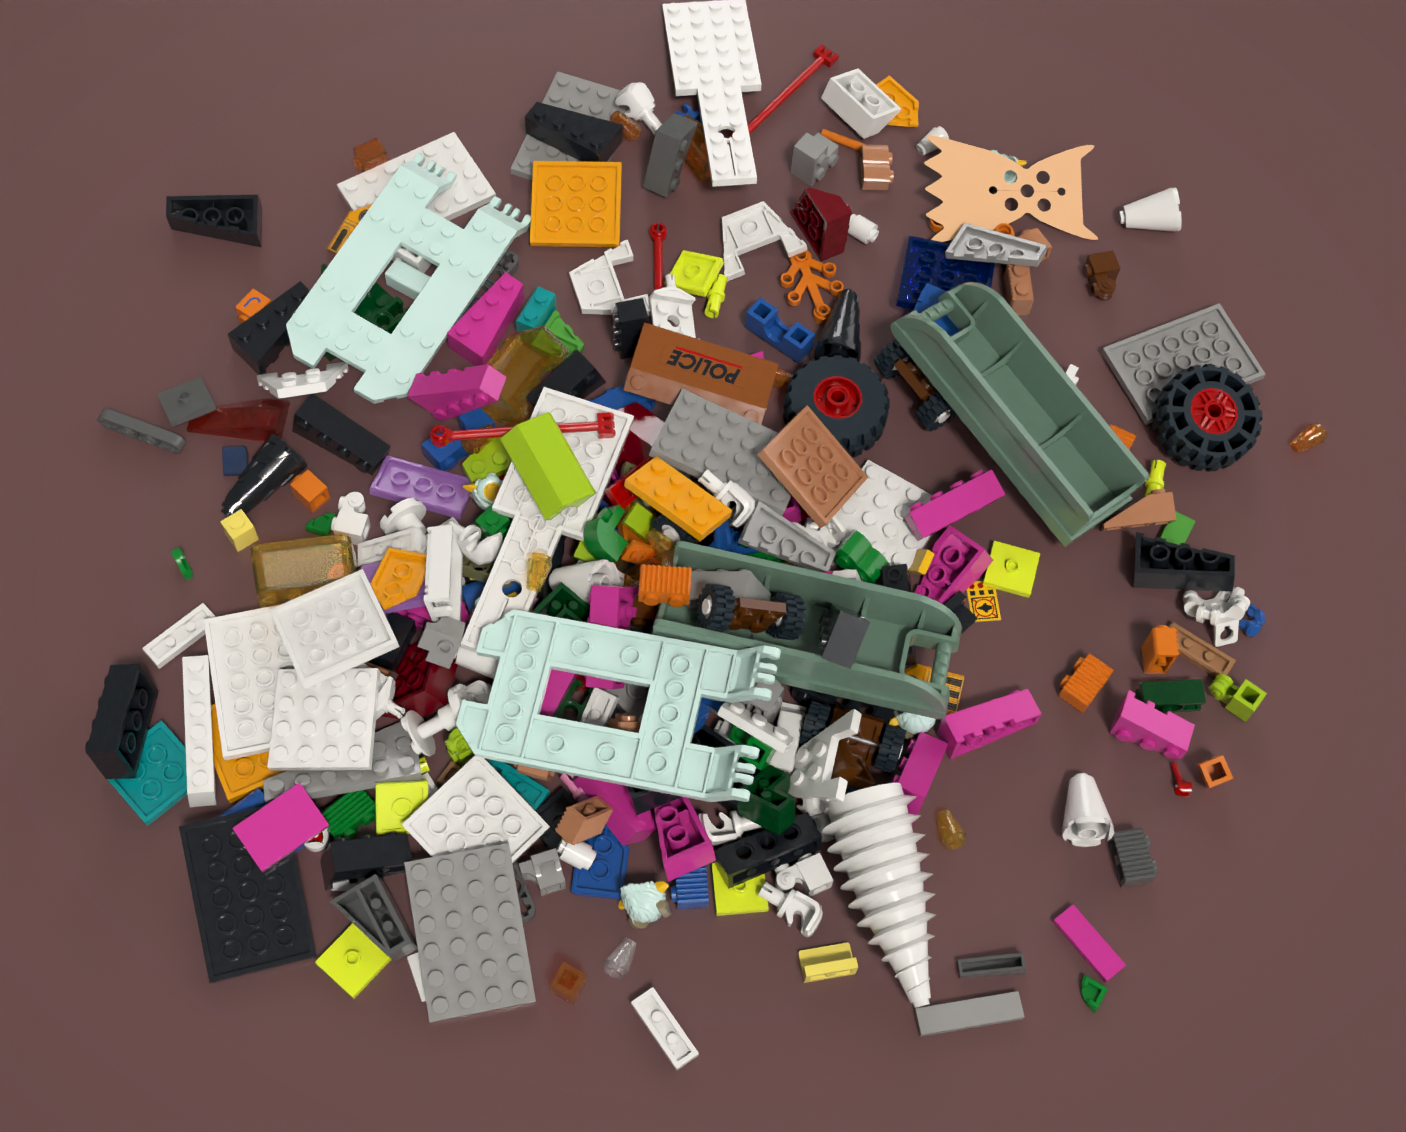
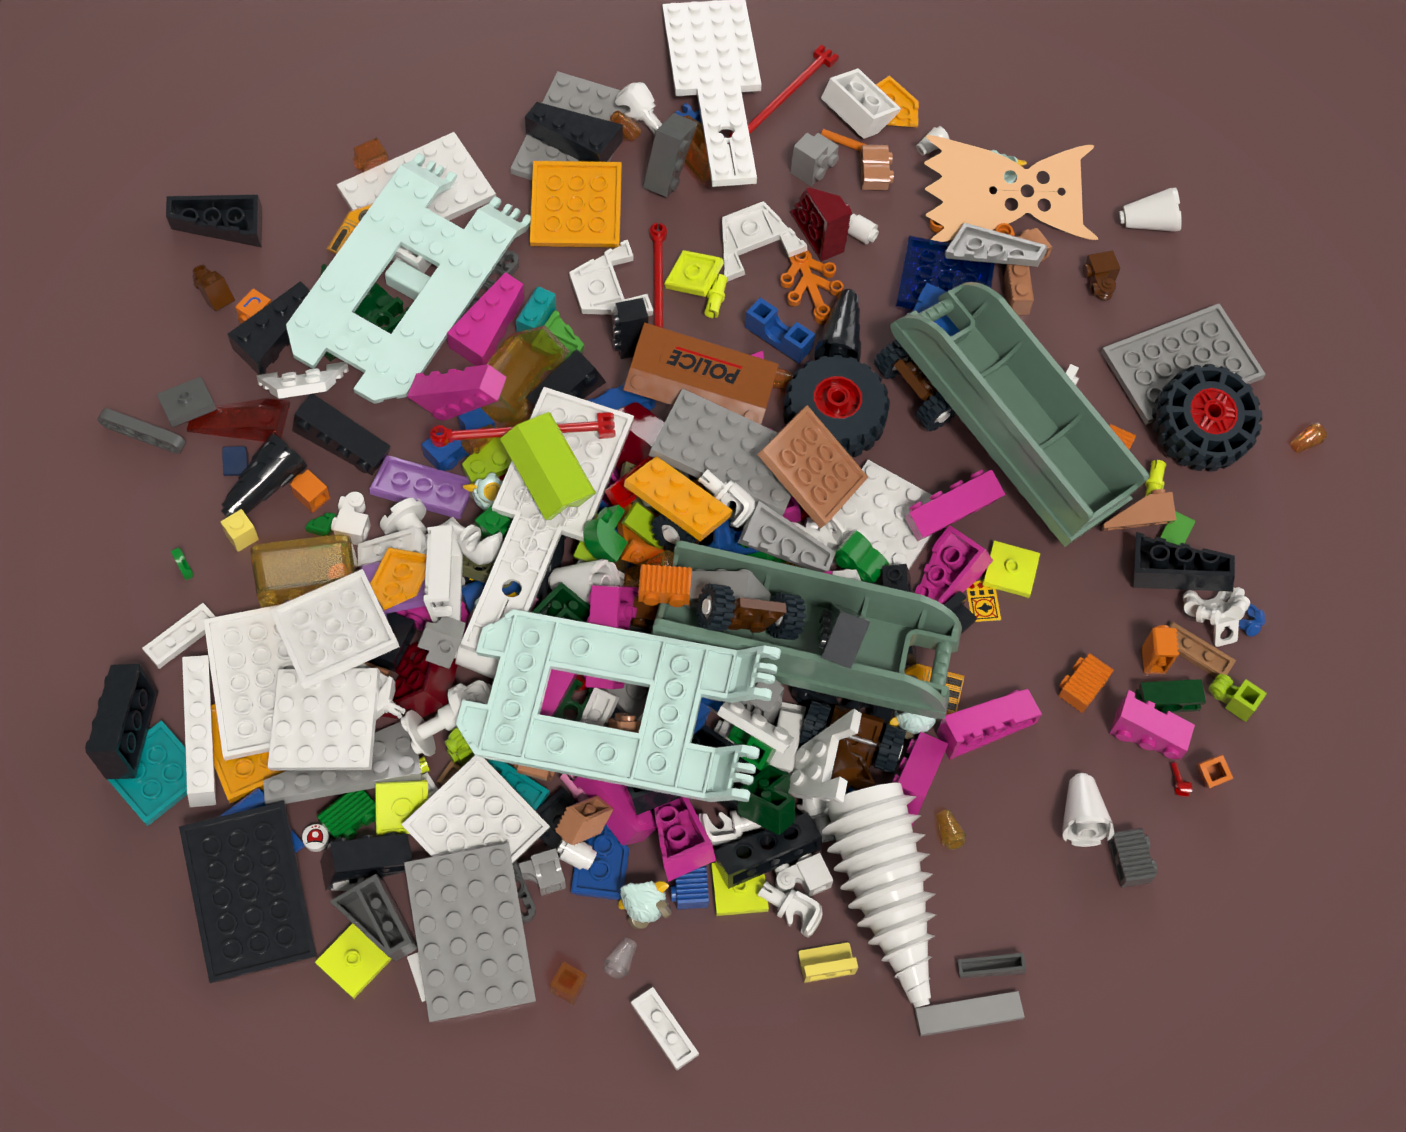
dark pink tile [232,782,329,872] -> none
clear yellow cone [526,553,552,592] -> none
clear yellow cone [645,528,676,564] -> none
white plate [649,274,696,338] -> none
yellow tile [909,549,934,575] -> none
dark pink tile [1053,904,1126,983] -> none
green tile [1080,975,1108,1013] -> none
none -> reddish brown brick [192,265,235,311]

